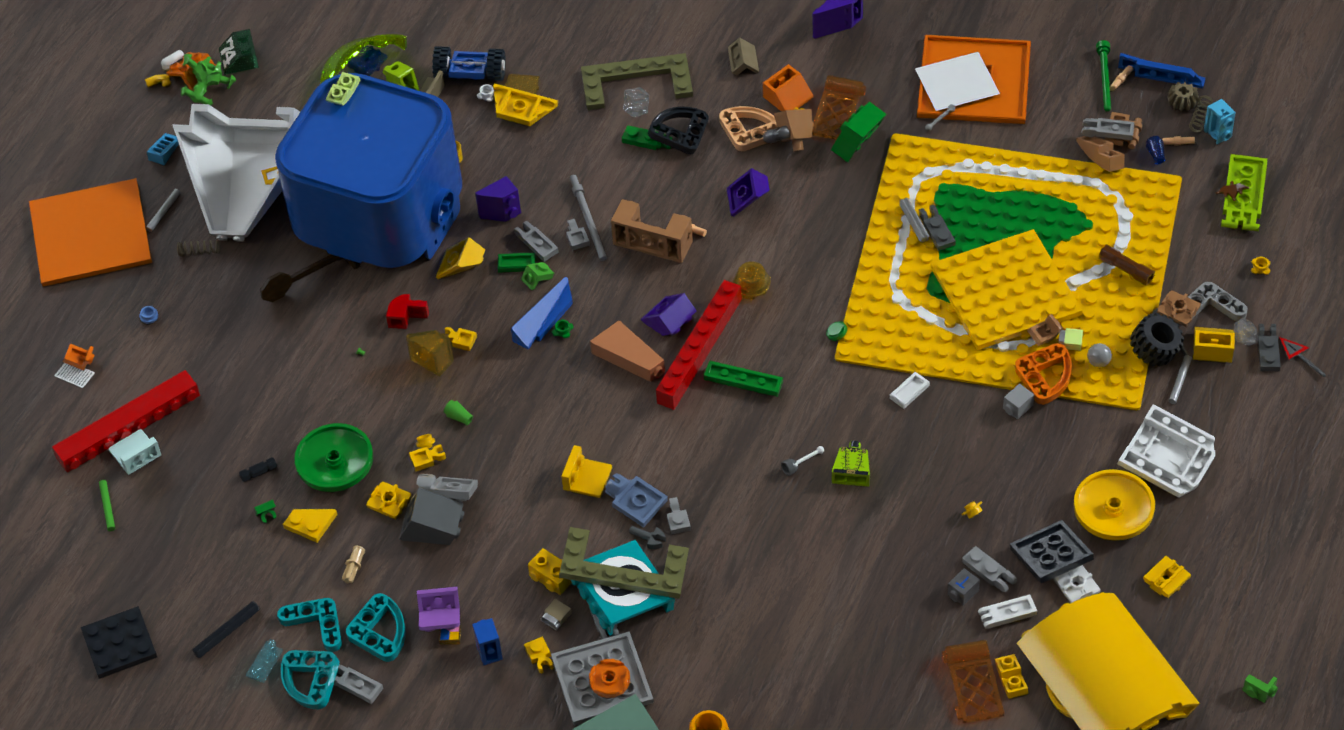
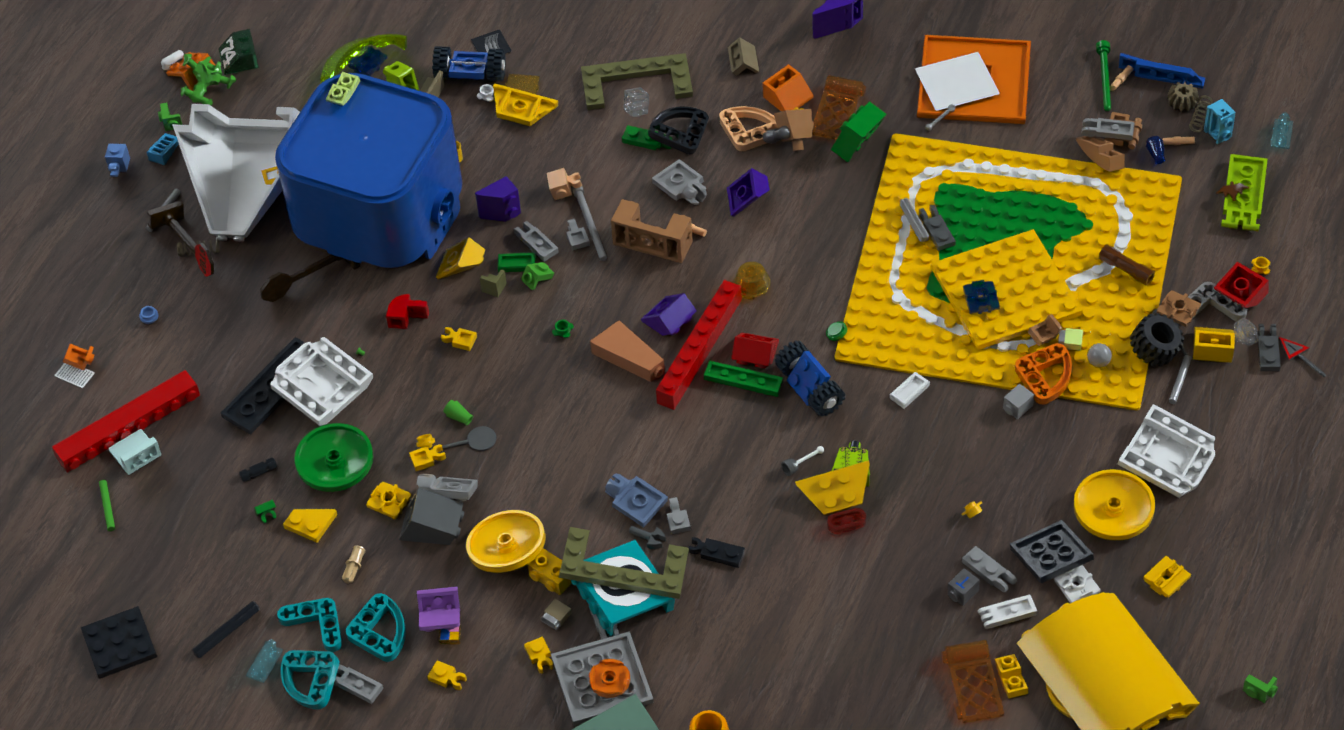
orange tile [29,178,152,287] -> none
yellow arm [145,74,171,87] -> none
clear yellow slope [406,330,454,377] -> none
blue brick [472,618,503,665] -> none
wedge [511,277,573,349] -> none
yellow bracket [561,445,612,498] -> none
none -> medium blue brick [105,144,130,177]
none -> dark brown piece [147,201,214,277]
none -> bright green bracket [158,103,182,131]
none -> black plate [221,337,305,435]
none -> white wedge [270,337,373,426]
none -> yellow plate [427,660,467,690]
none -> dark grey piece [432,426,496,451]
none -> yellow dish [466,510,546,573]
none -> black sticker [471,30,512,54]
none -> olive panel [480,270,507,297]
none -> light nougat brick [547,168,582,200]
none -> light grey plate [652,159,707,205]
none -> black plate [688,537,745,568]
none -> red slope [731,332,779,368]
none -> plate [774,341,846,417]
none -> yellow wing [795,460,870,515]
none -> clear red plate [827,508,866,534]
none -> piece [963,280,1000,314]
none -> red slope [1214,262,1269,308]
none -> clear light blue hinge [1271,112,1293,149]

